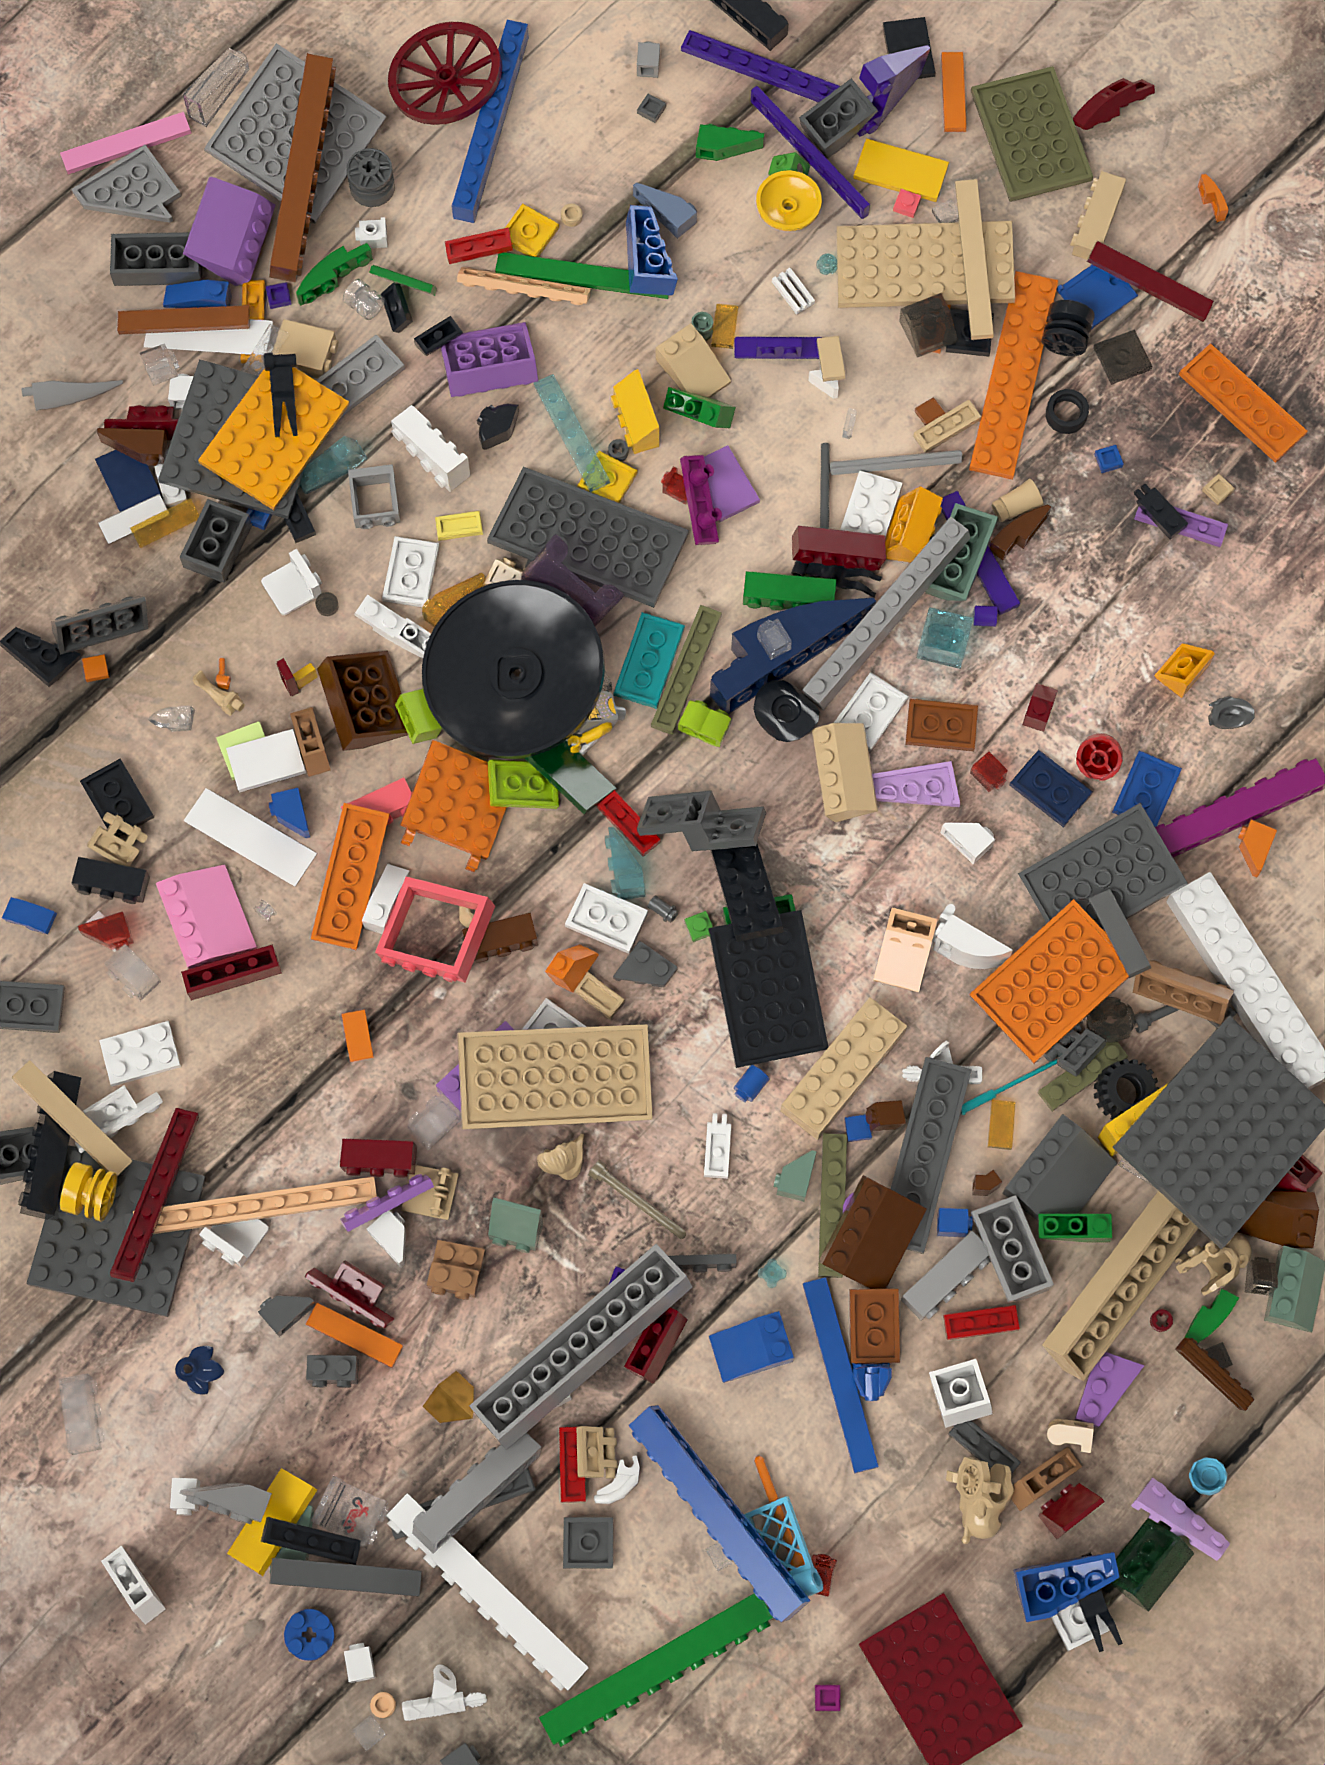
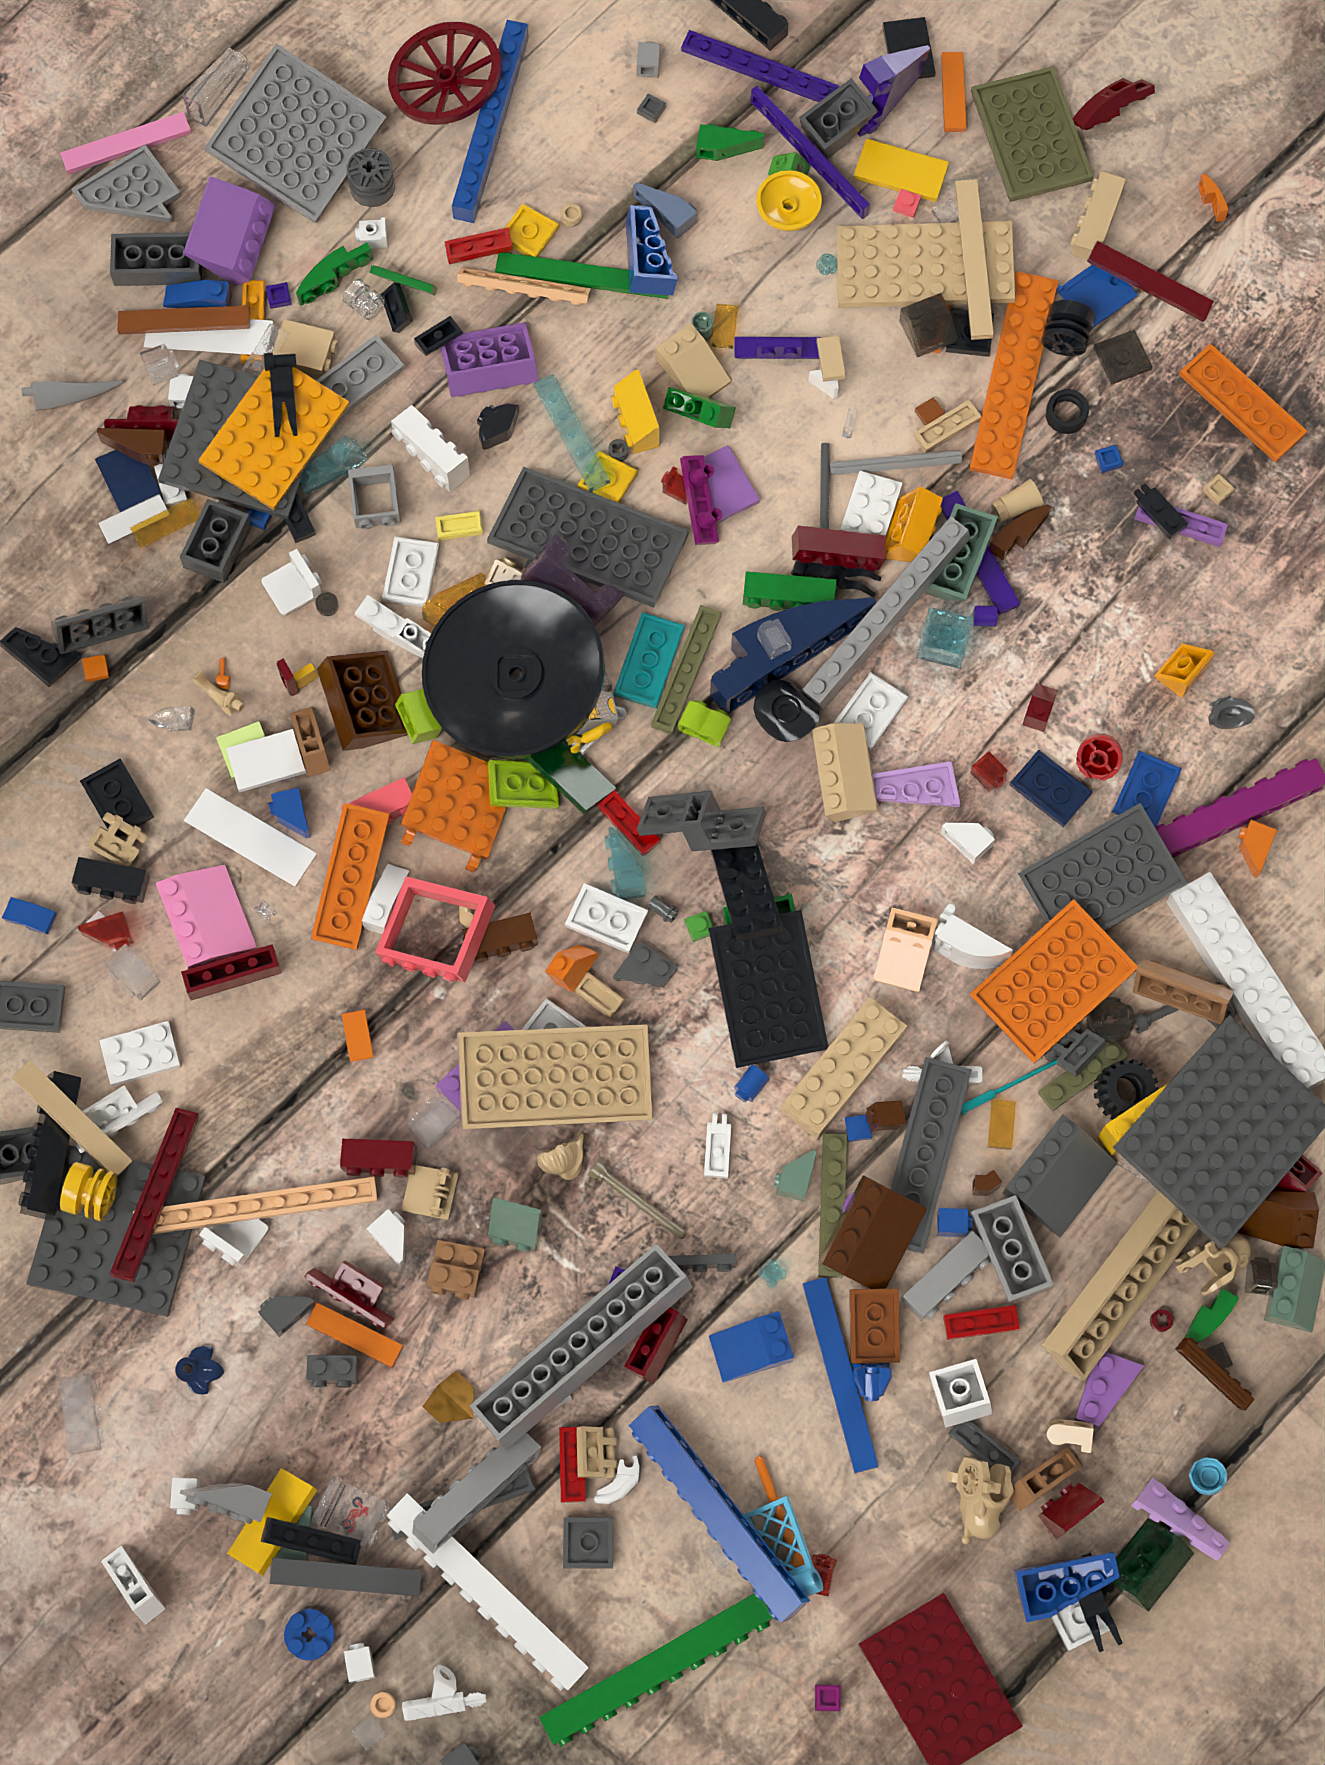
dark orange brick [269,53,336,282] -> none
medium lavender plate [340,1174,434,1232] -> none
white tile [772,268,815,315] -> none
dark orange plate [905,699,978,752] -> none
green slope [1038,1214,1112,1243] -> none
dark grey tile [1089,889,1151,978] -> none

